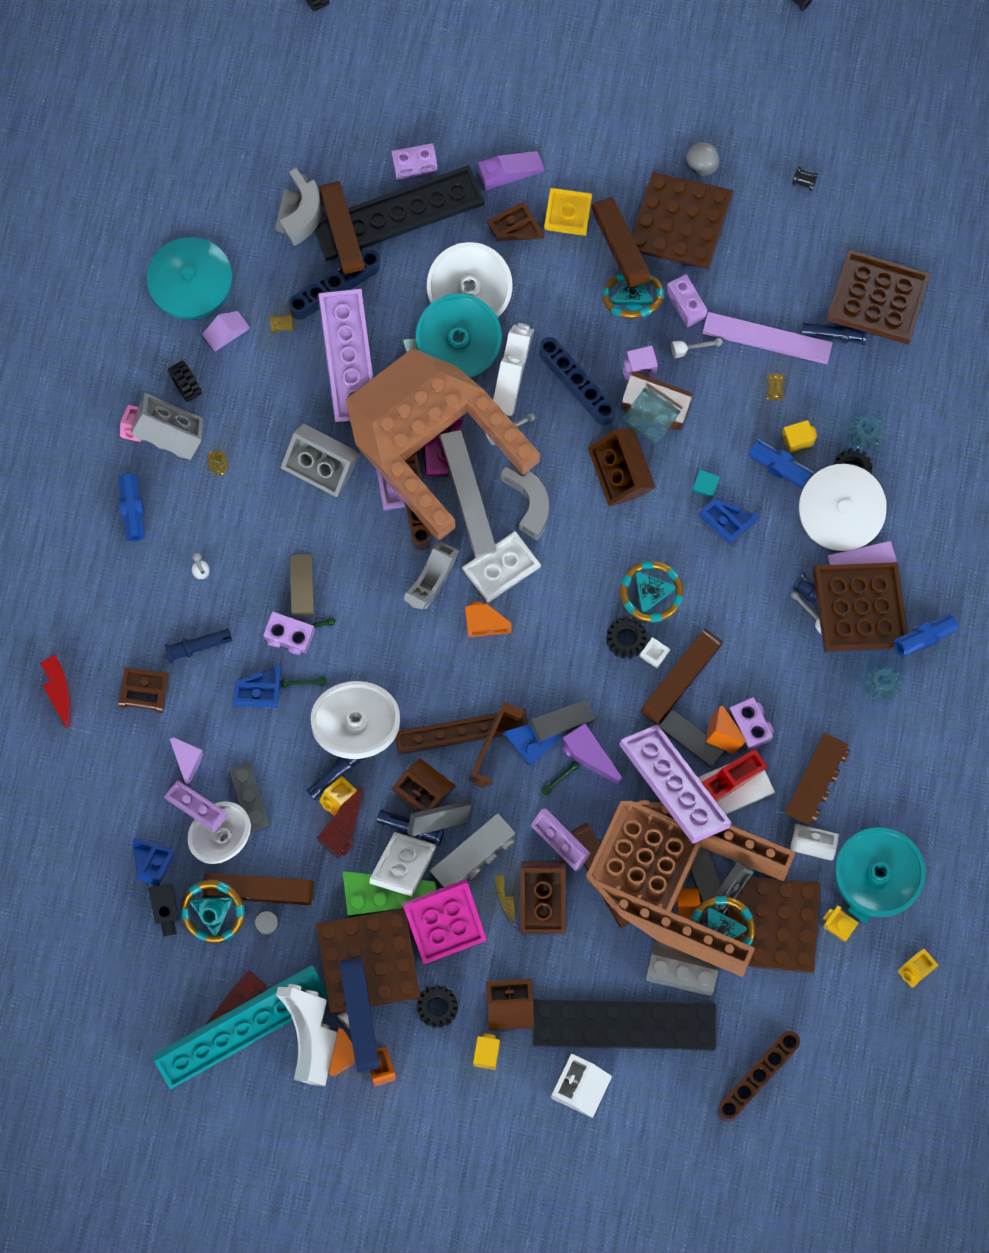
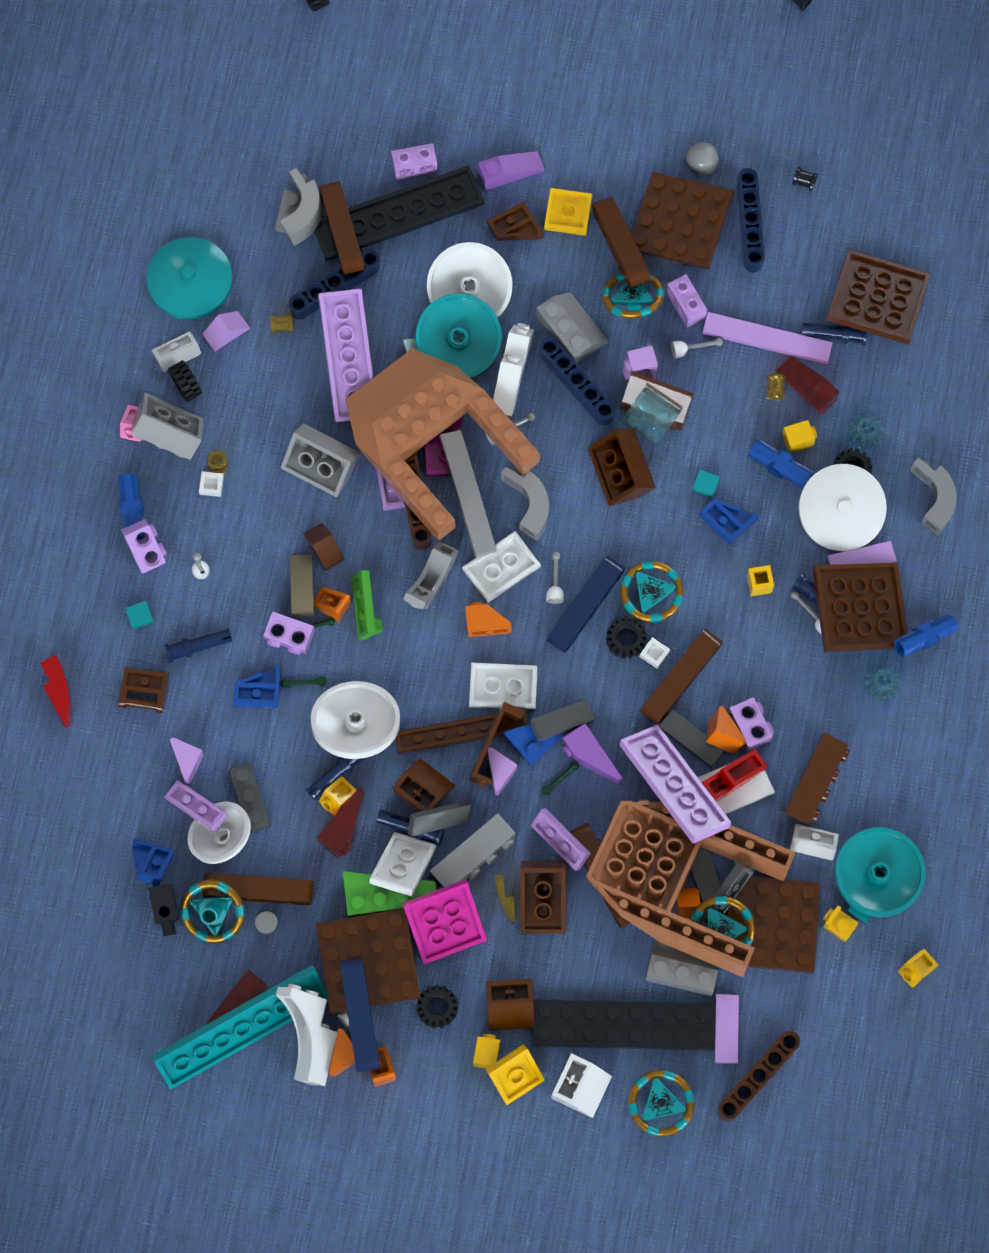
none -> lavender brick [121,519,167,574]
none -> teal tile [125,601,154,630]
none -> white slope [152,331,201,372]
none -> white plate [199,471,224,497]
none -> reddish brown slope [303,523,344,570]
none -> orange slope [314,587,351,623]
none -> bright green hinge [351,570,383,640]
none -> white tile [469,662,537,710]
none -> yellow plate [485,1044,545,1105]
none -> lavender slope [487,747,518,796]
none -> light grey slope [536,292,609,363]
none -> white hinge [546,552,564,604]
none -> dark blue beam [546,556,625,653]
none -> piece [628,1070,695,1137]
none -> lavender tile [714,994,739,1064]
none -> dark blue beam [737,168,764,273]
none -> yellow brick [747,565,774,597]
none -> clear red slope [776,356,840,414]
none -> light grey arch [910,457,957,536]

